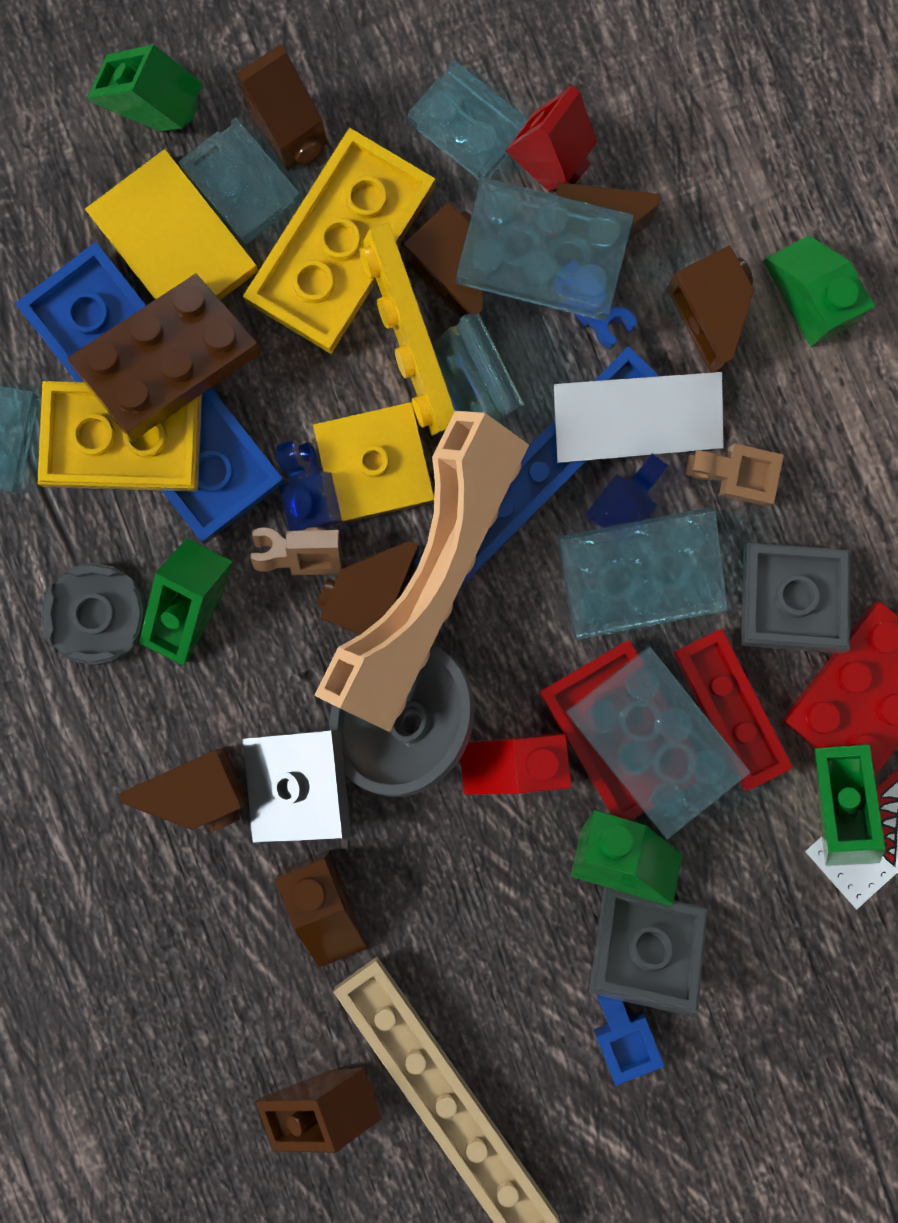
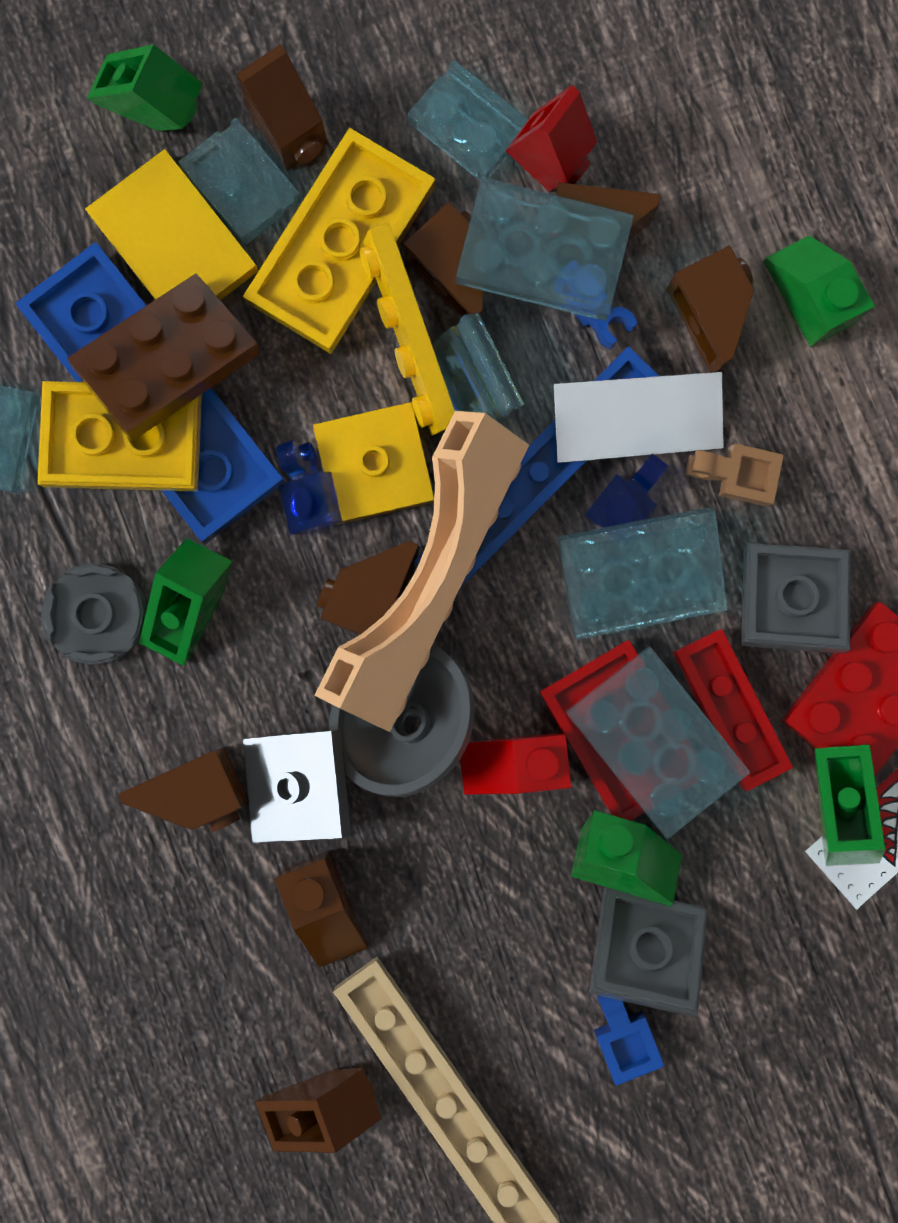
medium nougat plate [251,527,343,575] -> none

